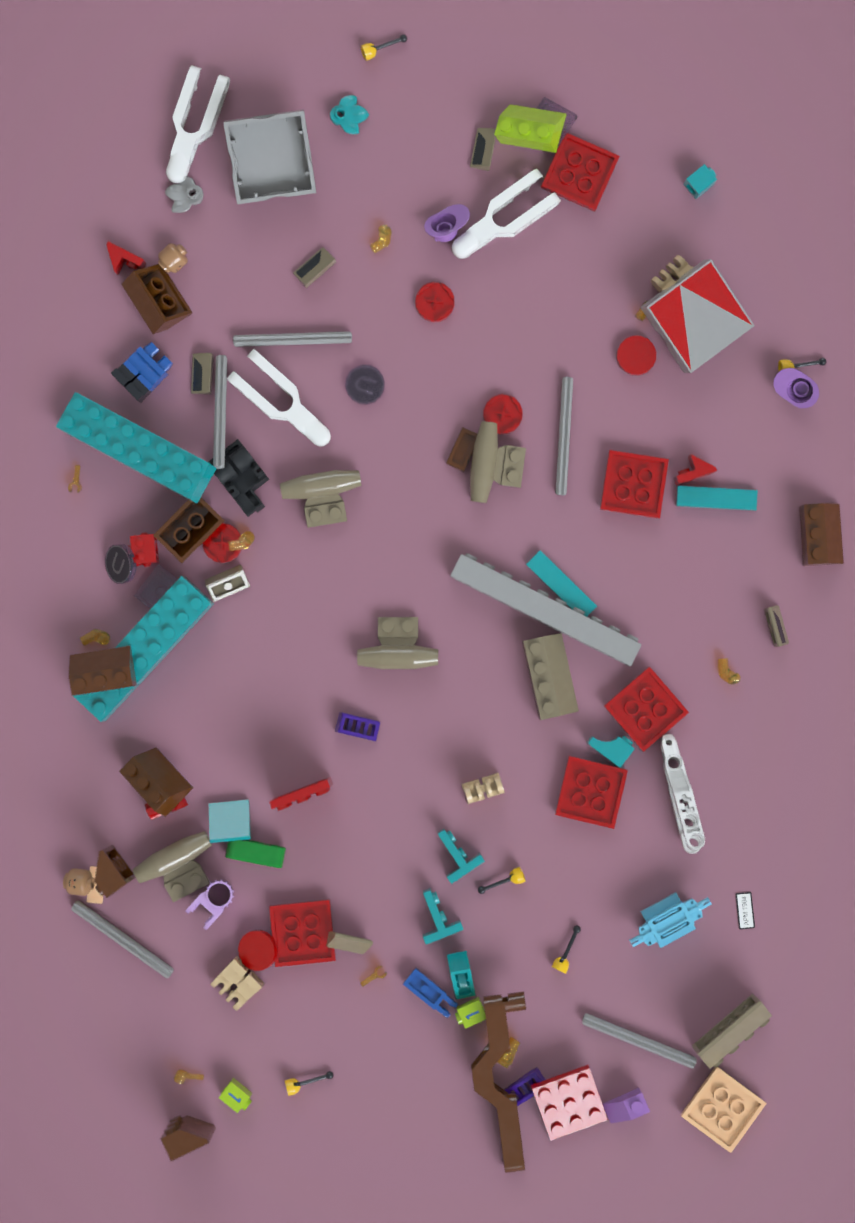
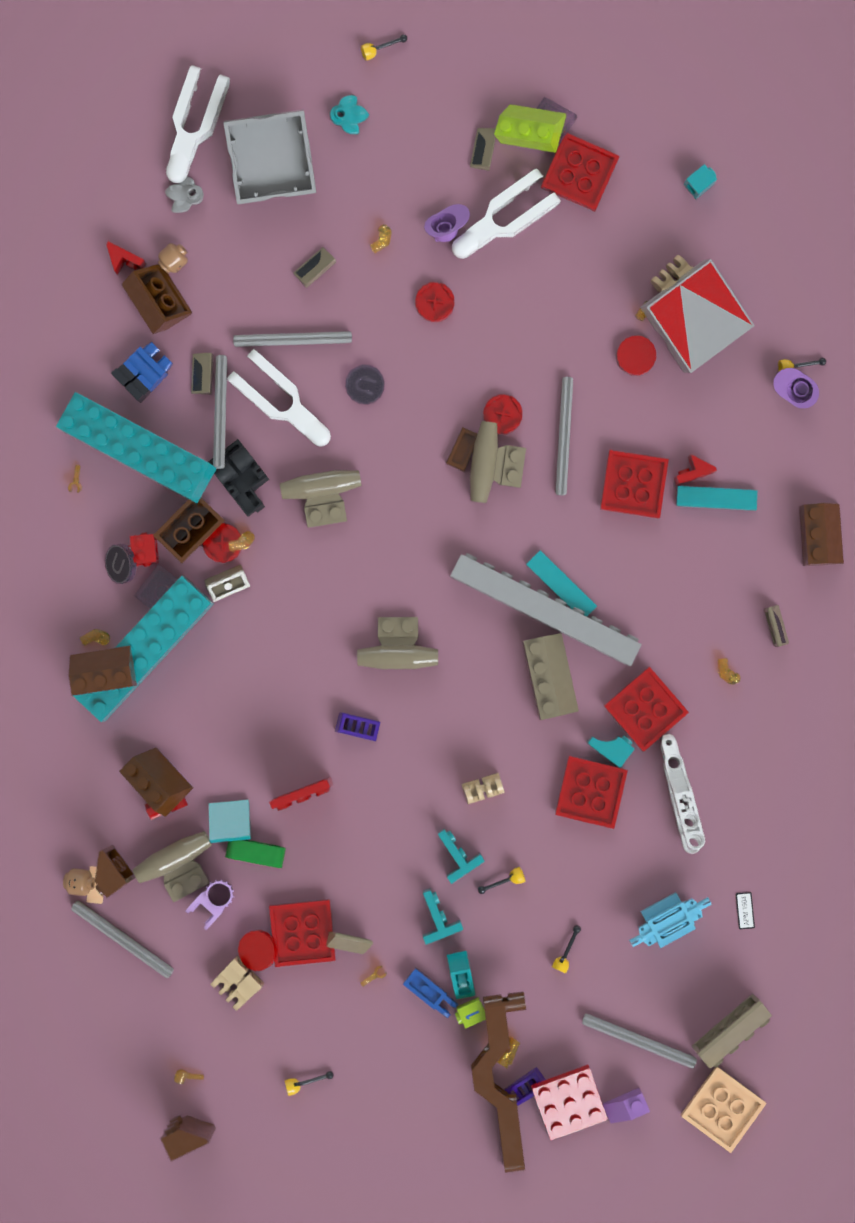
lime brick [219,1078,252,1113] -> none

